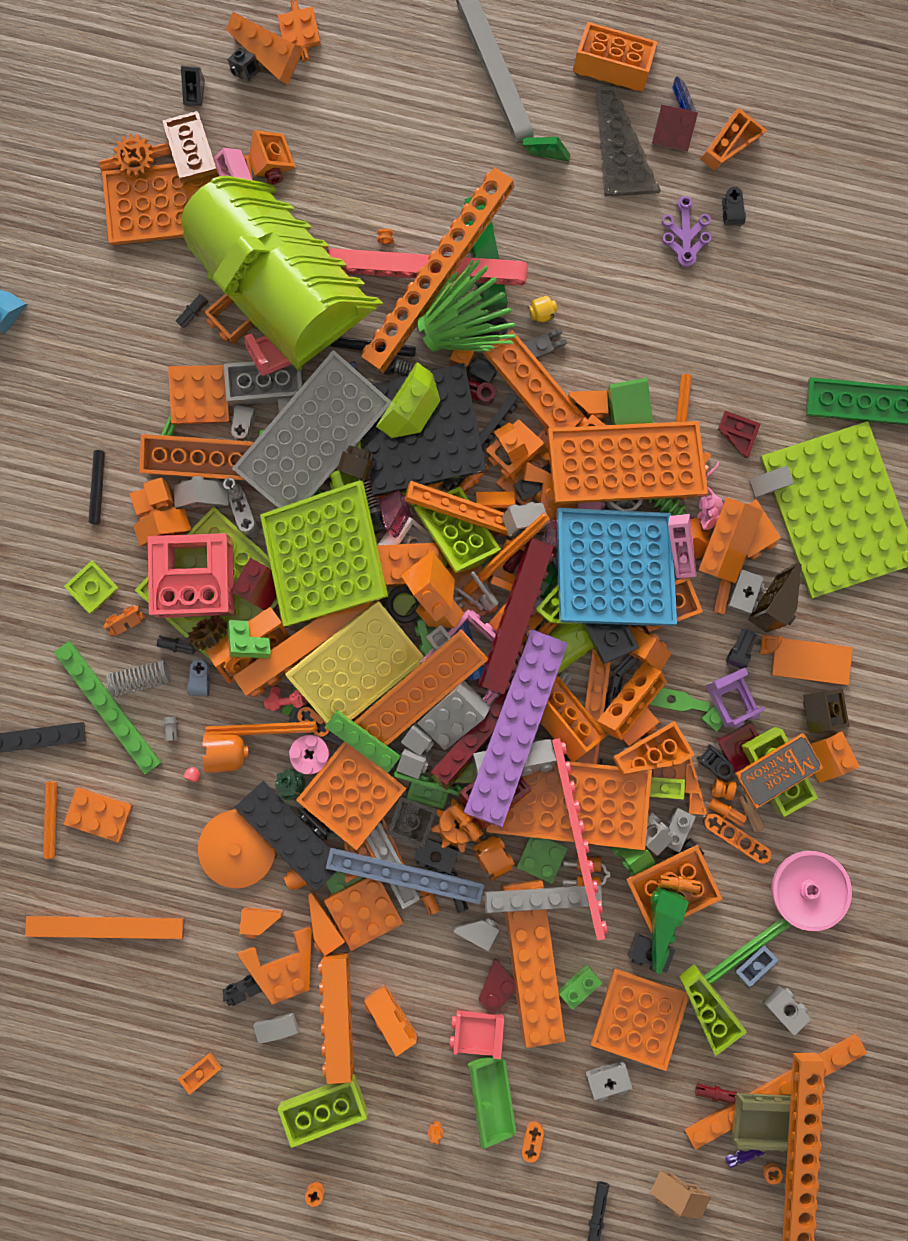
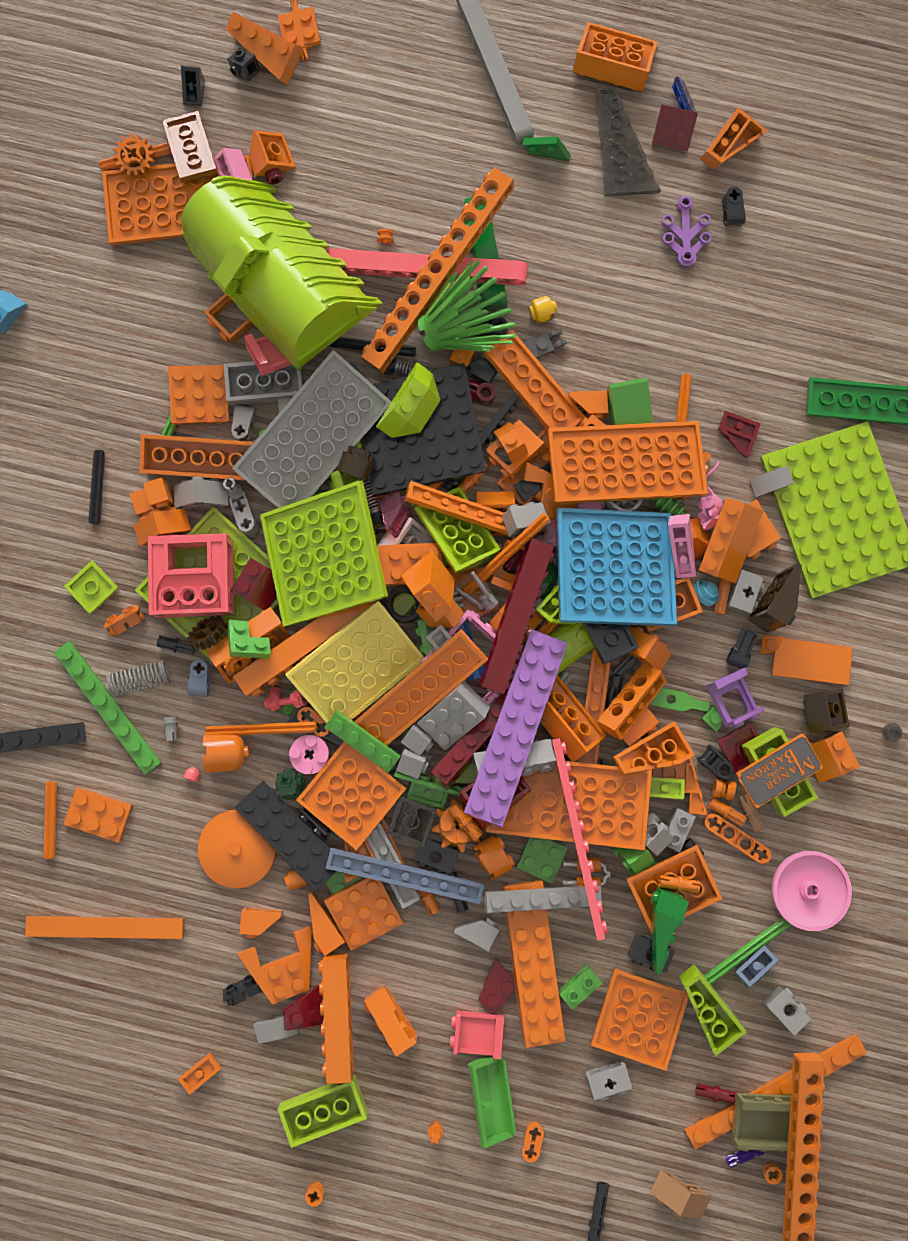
black axle [176,293,208,328] -> none
none -> dark red wing [283,985,323,1031]
none -> medium azure plate [693,579,719,606]
none -> clear smoke plate [882,723,902,742]

